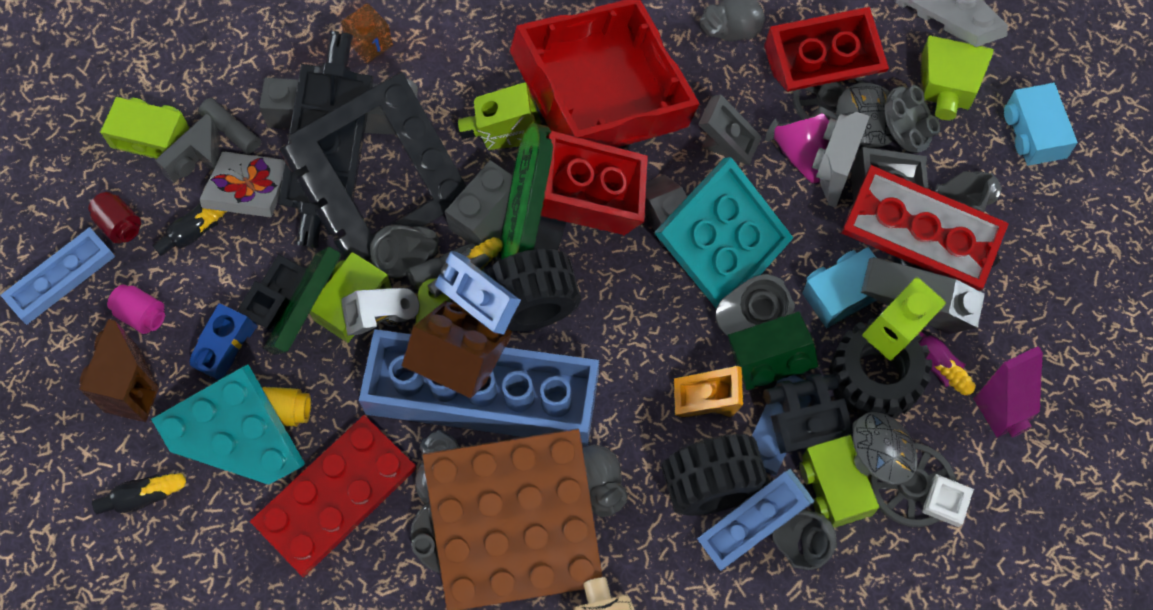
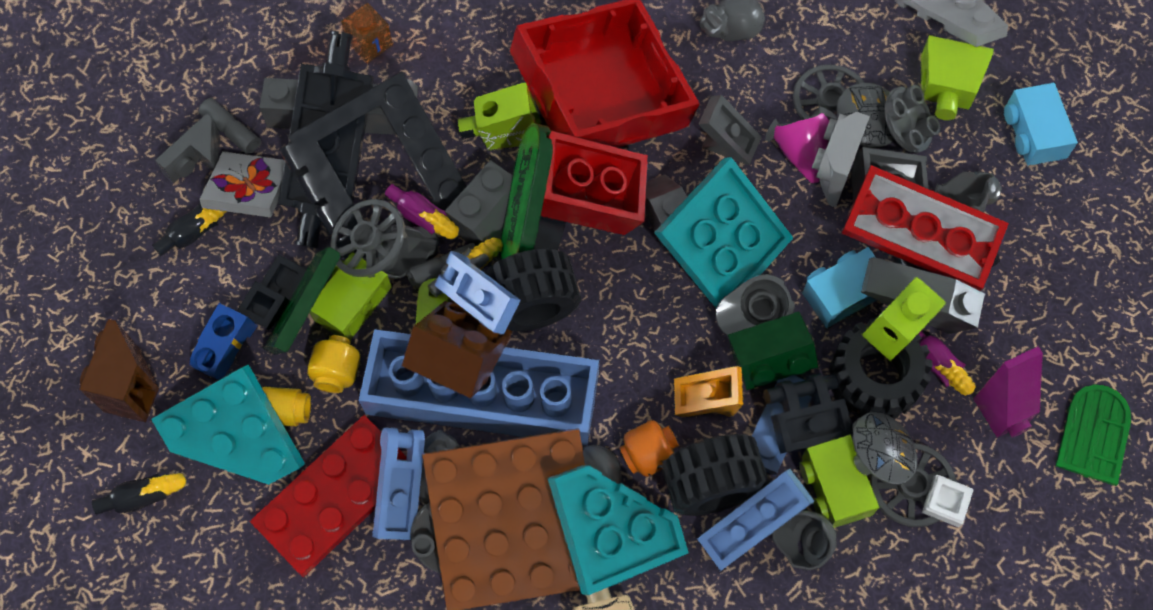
medium blue plate [0,227,115,325] -> none
dark red brick [88,192,141,243] -> none
lime brick [100,97,190,159] -> none
dark pink brick [107,284,165,334] -> none
light grey leg [341,288,419,336] -> none
red slope [764,7,889,92] -> none
none -> yellow head [307,335,361,393]
none -> dark grey wheel [331,199,407,278]
none -> medium blue plate [373,428,425,540]
none -> magenta piece [385,184,459,239]
none -> teal plate [548,465,689,595]
none -> orange head [620,420,679,477]
none -> green window [1055,384,1131,486]

